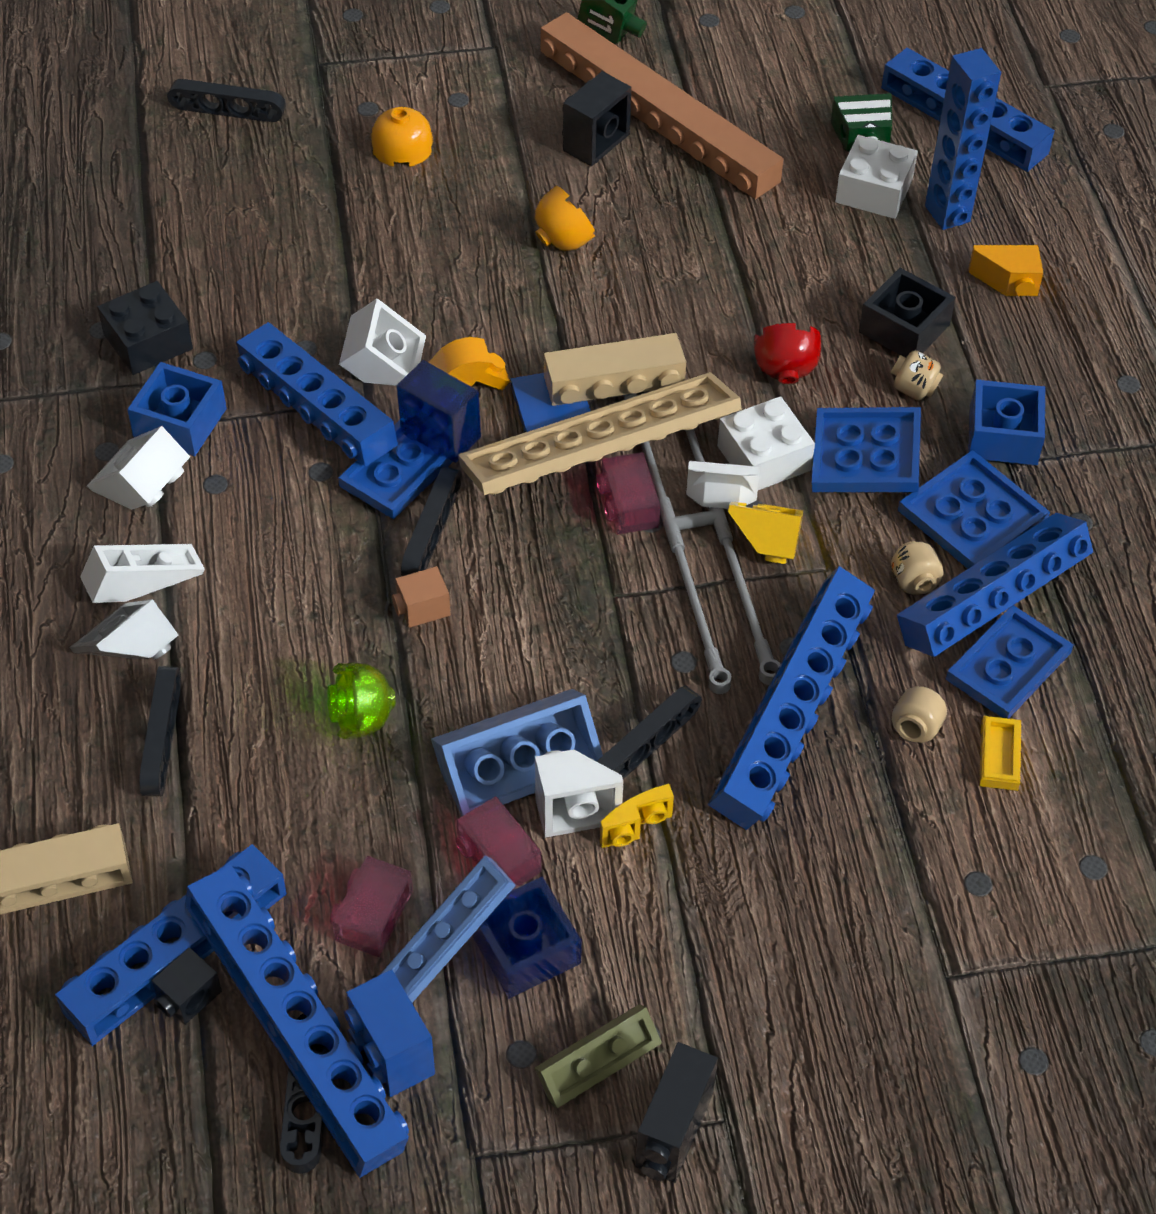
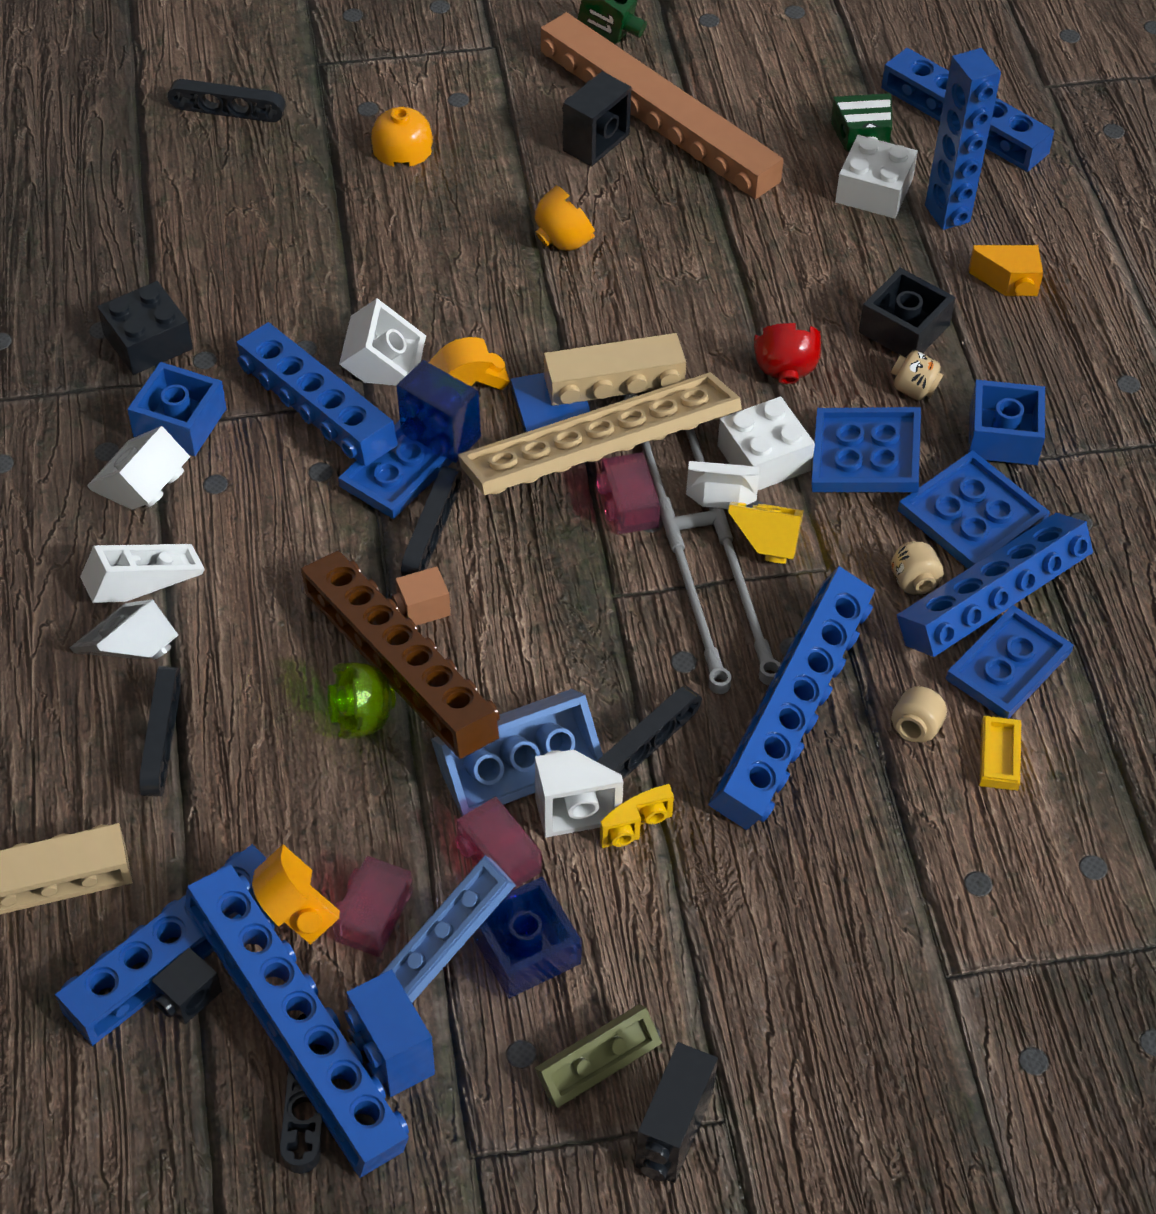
none -> light orange brick [252,844,340,945]
none -> reddish brown brick [301,550,500,759]

